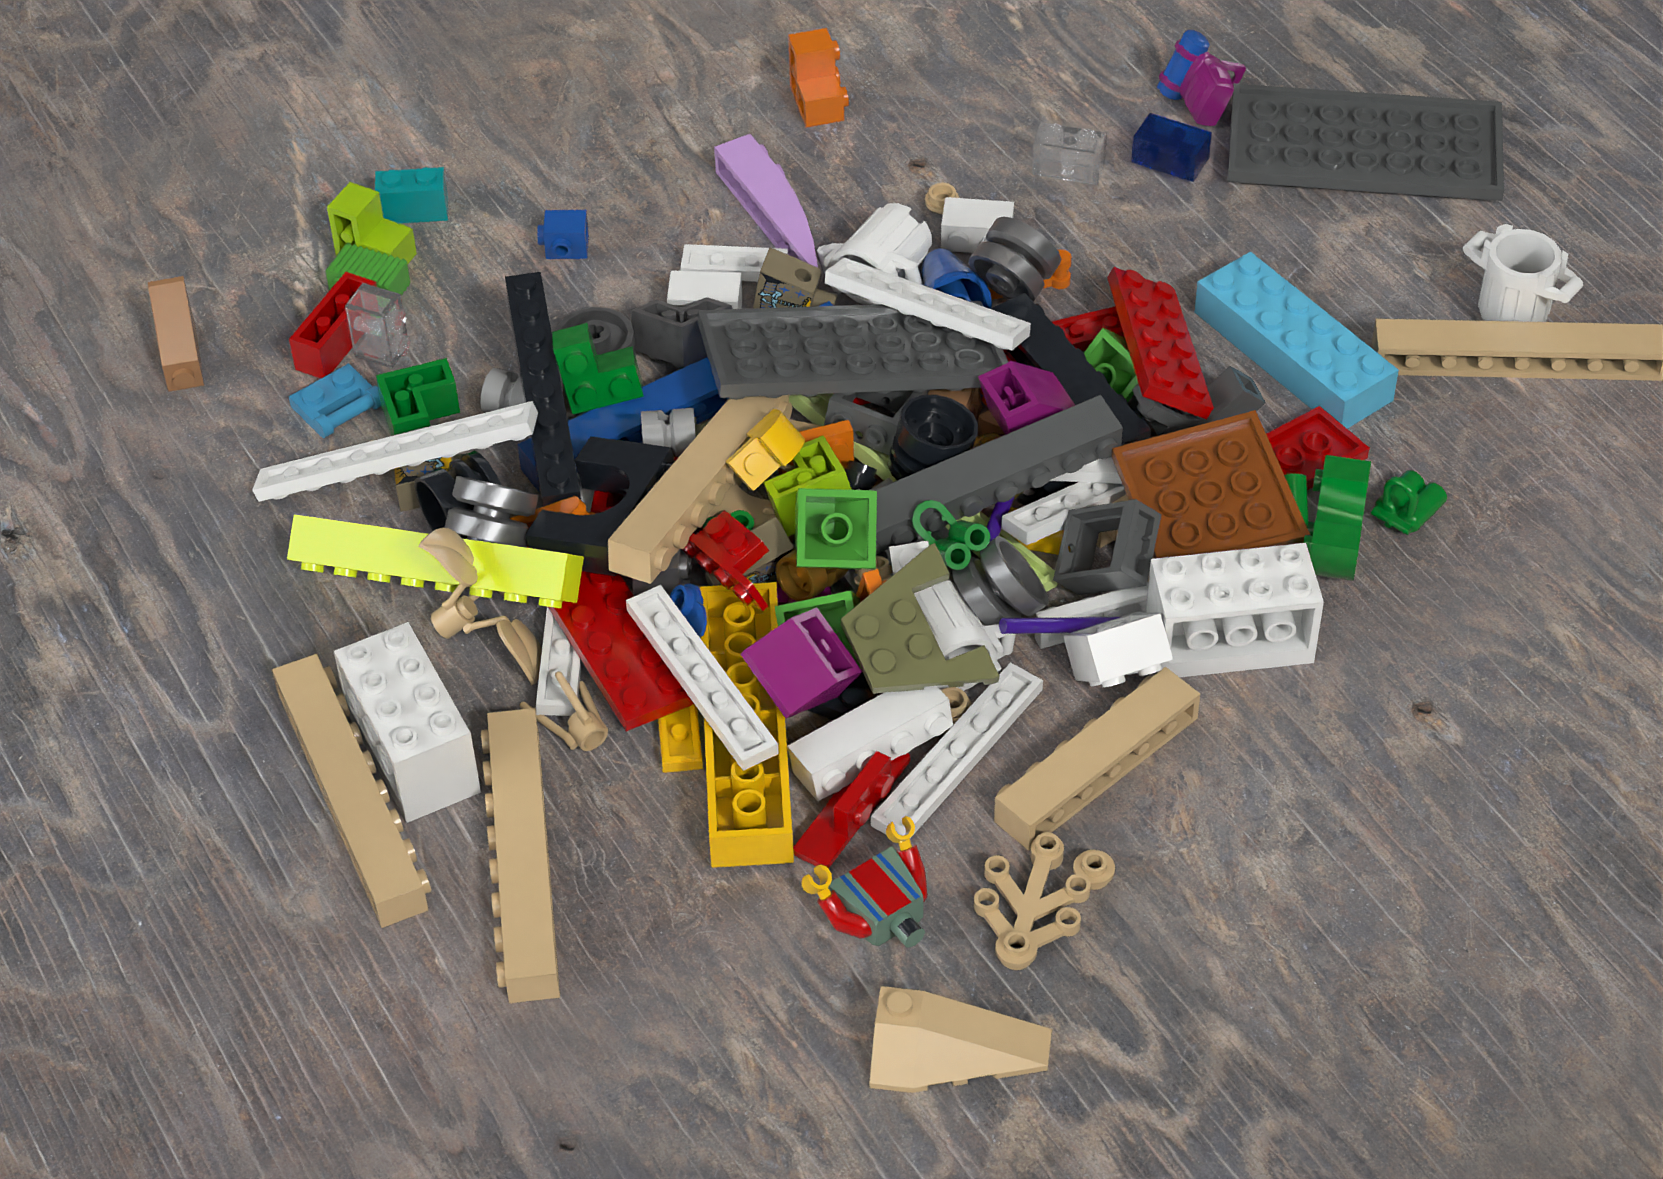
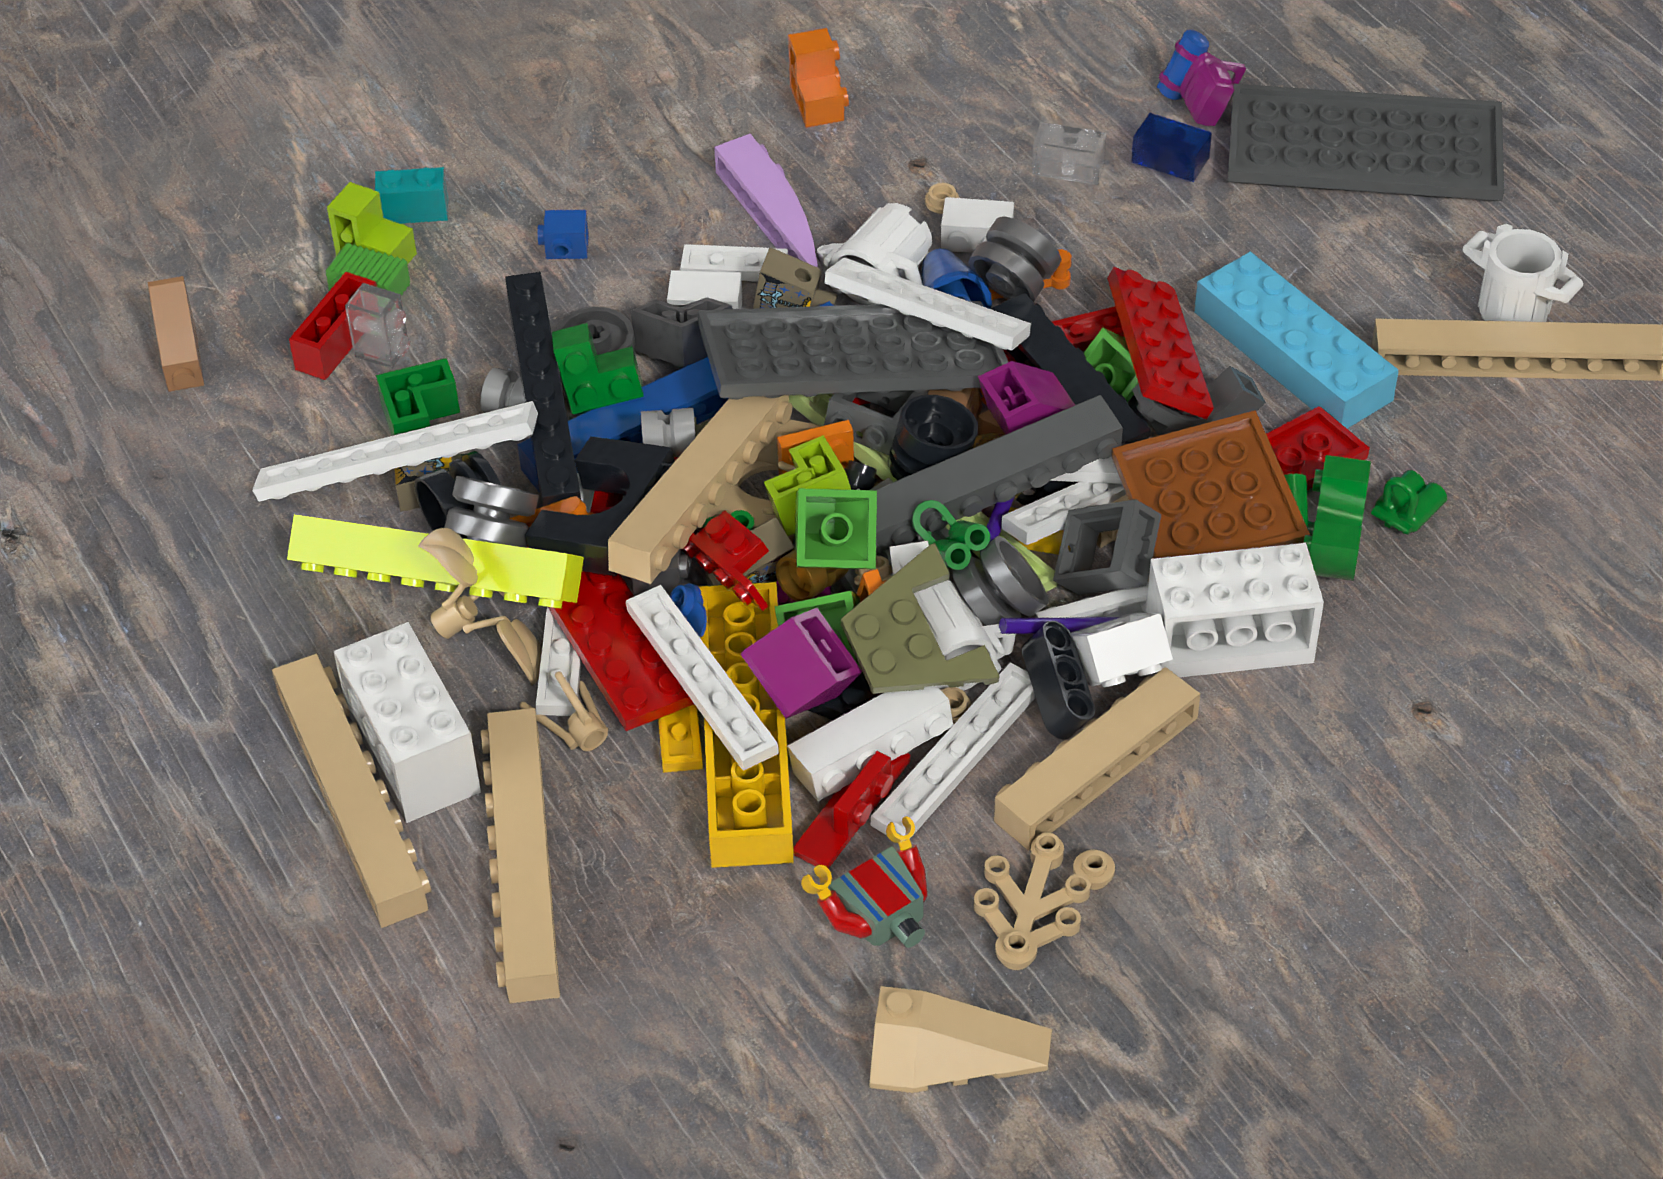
dark azure plate [289,363,381,438] -> none
yellow brick [725,409,805,491] -> none
none -> black beam [1022,620,1095,740]

